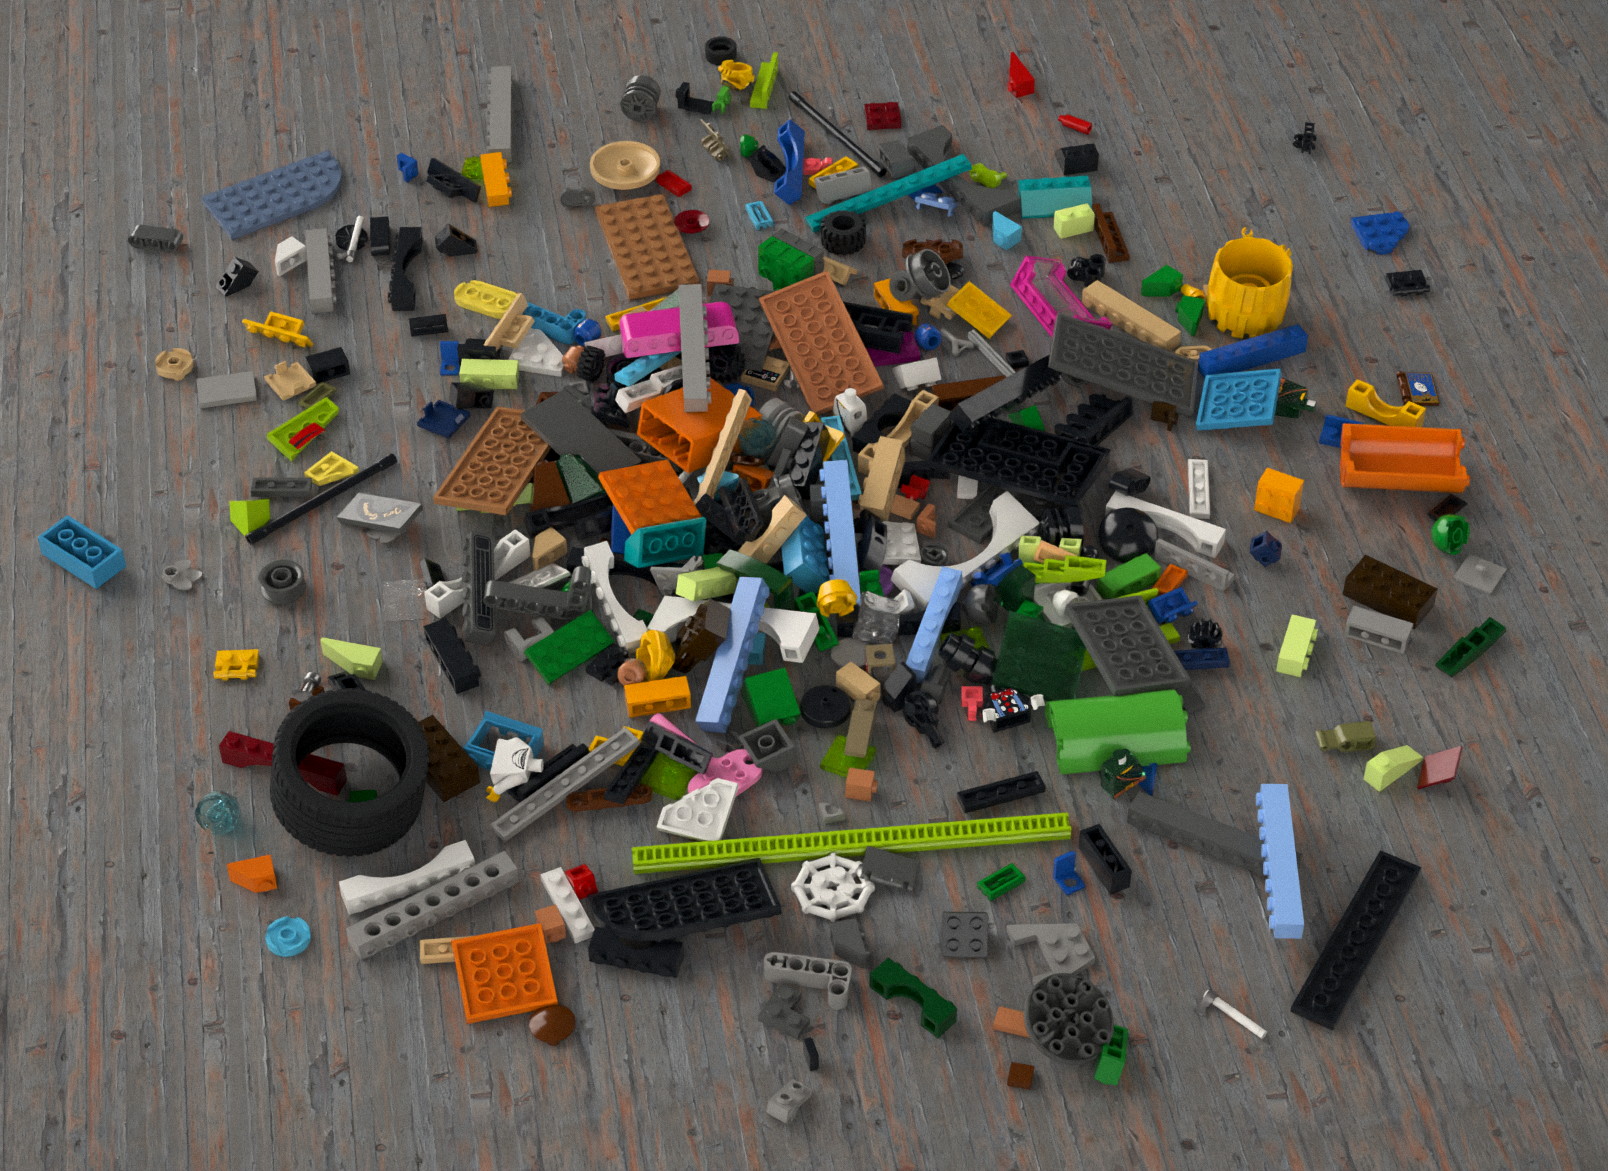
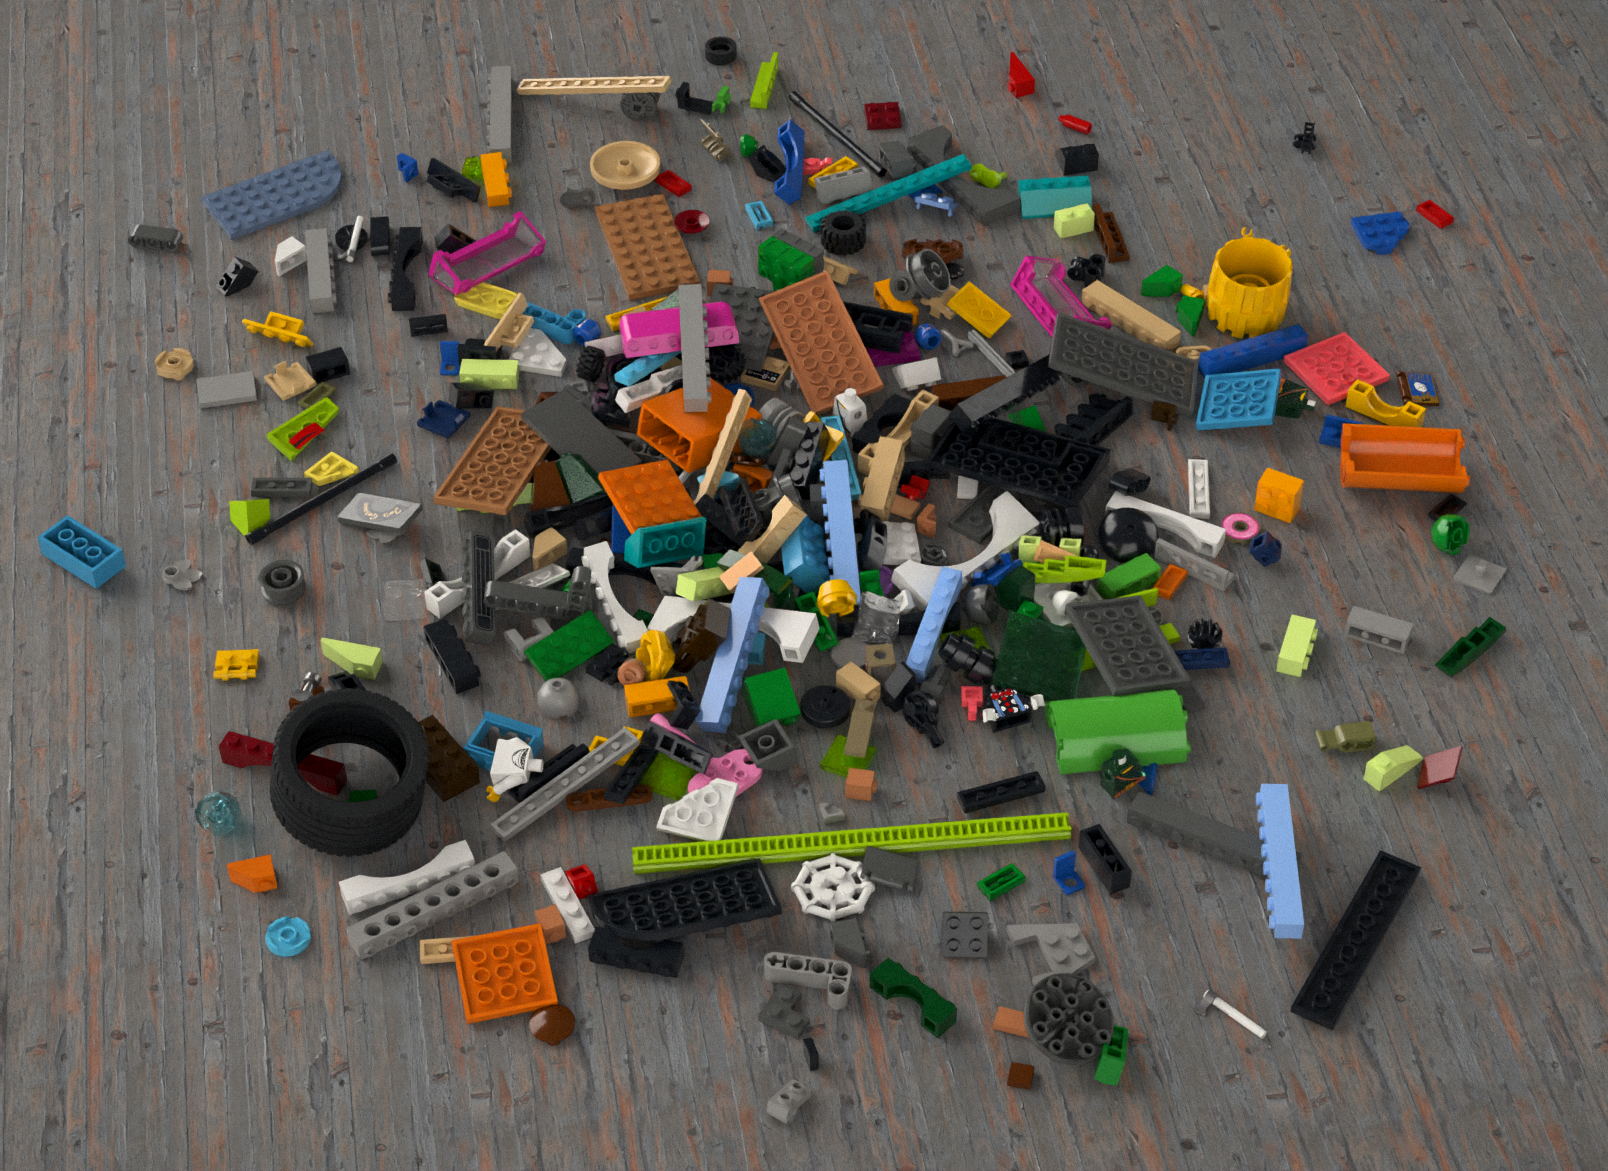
nougat head [562,346,584,374] -> none
yellow helmet [718,60,755,91] -> none
medium azure slope [992,211,1022,251] -> none
blue bracket [1147,587,1198,624] -> none
dark brown brick [1343,554,1438,629] -> none
black plate [1385,270,1430,297] -> none
none -> windscreen [428,211,546,295]
none -> tan plate [516,76,672,95]
none -> light grey cylinder [537,677,579,719]
none -> black bracket [667,680,700,730]
none -> light nougat tile [719,552,764,593]
none -> tile [1220,512,1260,545]
none -> coral plate [1283,332,1390,405]
none -> red tile [1416,200,1454,229]

